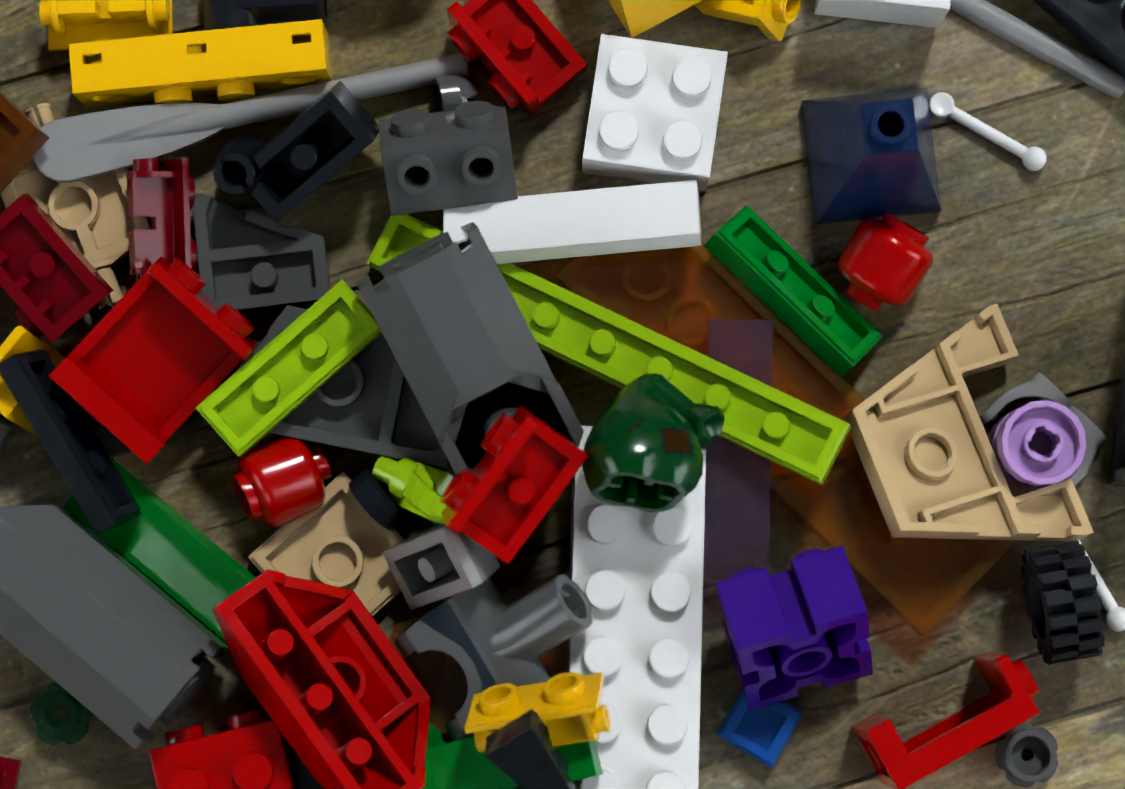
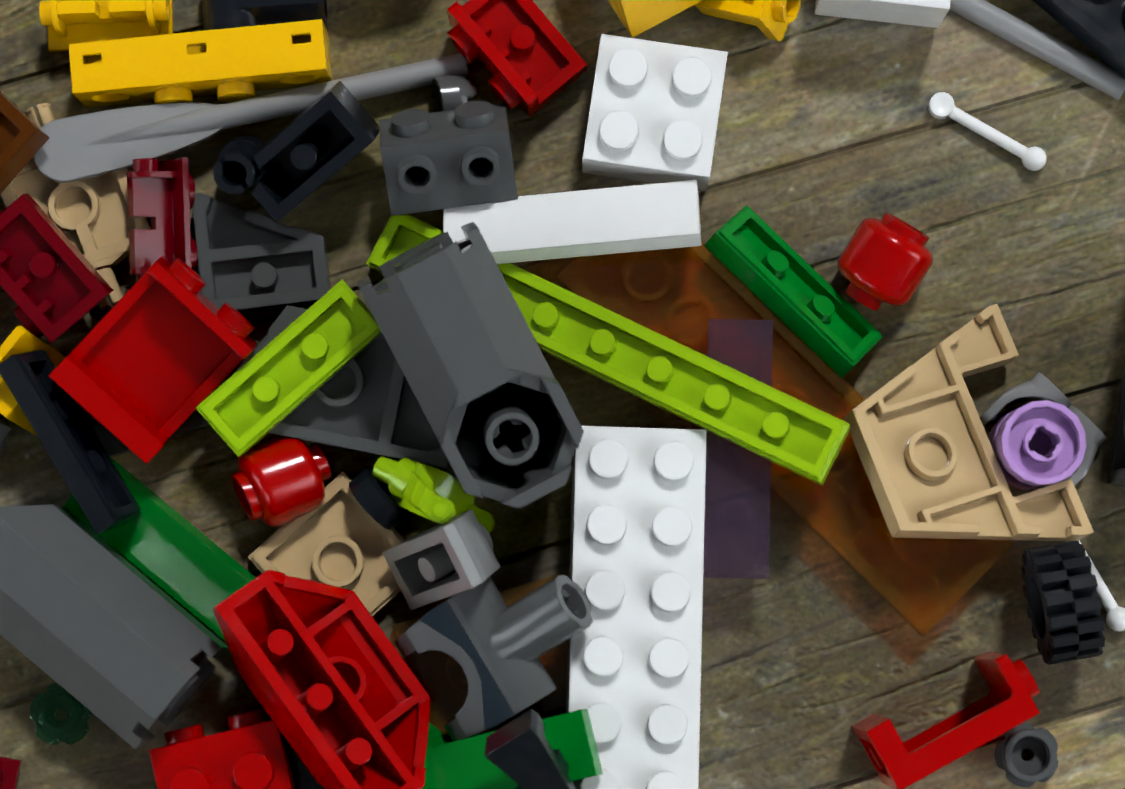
red bracket [441,406,588,564] -> none
yellow hinge [464,672,611,753] -> none
dark green piece [582,373,725,512] -> none
blue tile [715,688,804,768] -> none
dark purple brick [716,545,873,711] -> none
dark blue slope [801,87,941,225] -> none

